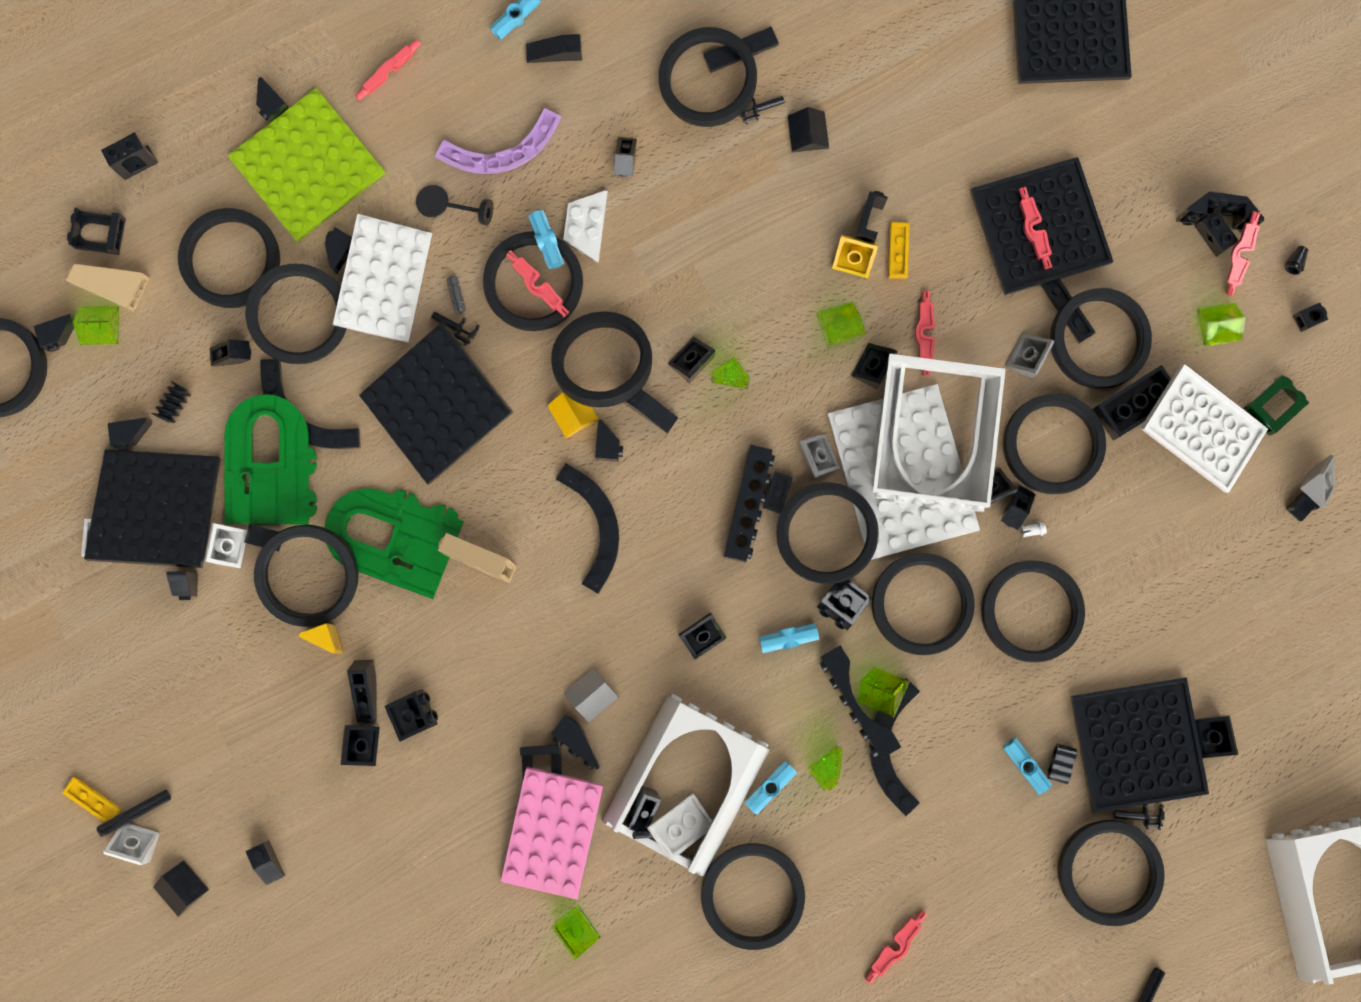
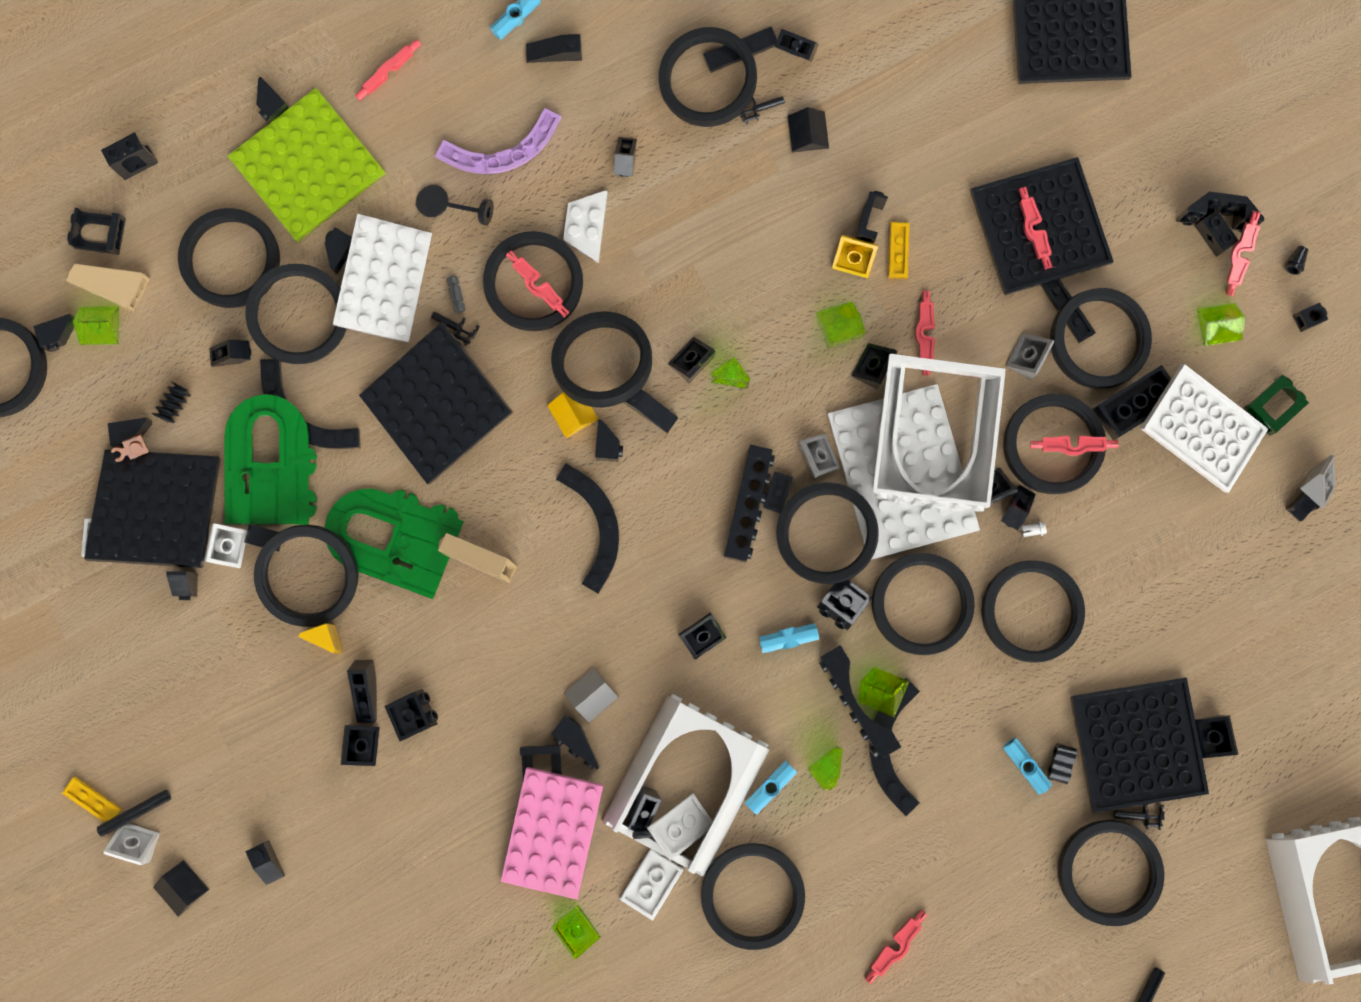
medium azure piece [528,210,564,269] -> none
none -> plate [111,433,149,462]
none -> white tile [619,848,684,921]
none -> black brick [775,29,819,62]
none -> coral piece [1030,436,1119,456]

